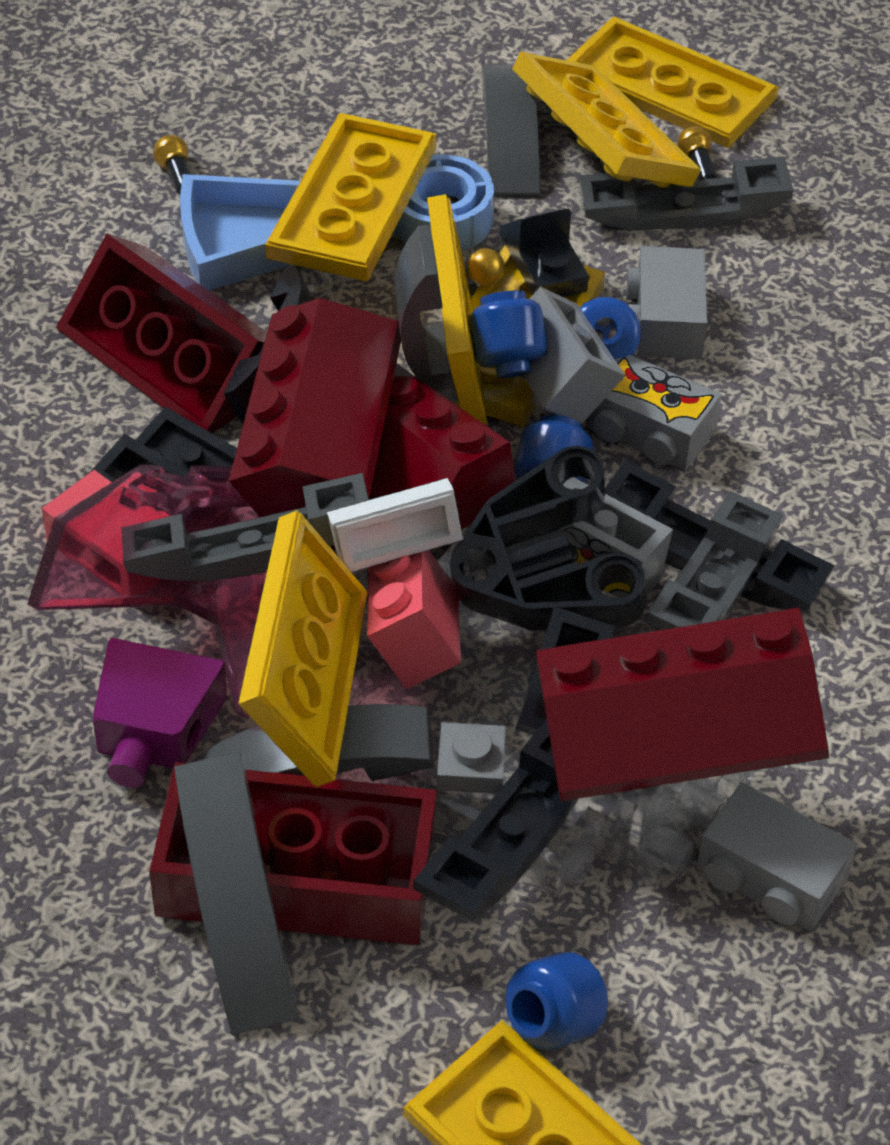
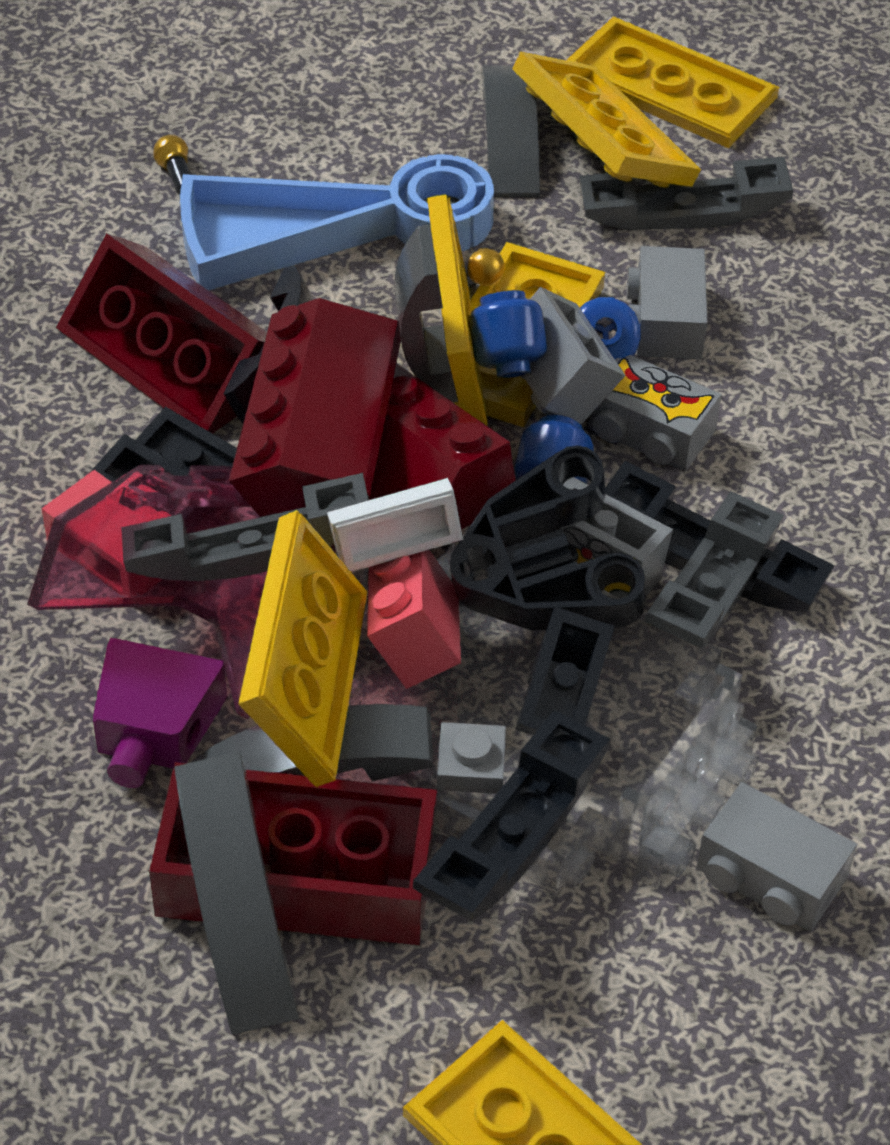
yellow tile [265,113,437,282] -> none
black slope [500,208,589,297] -> none
blue head [505,952,609,1050] -> none
dark red slope [536,608,829,801] -> none
piece [677,126,718,180] -> none

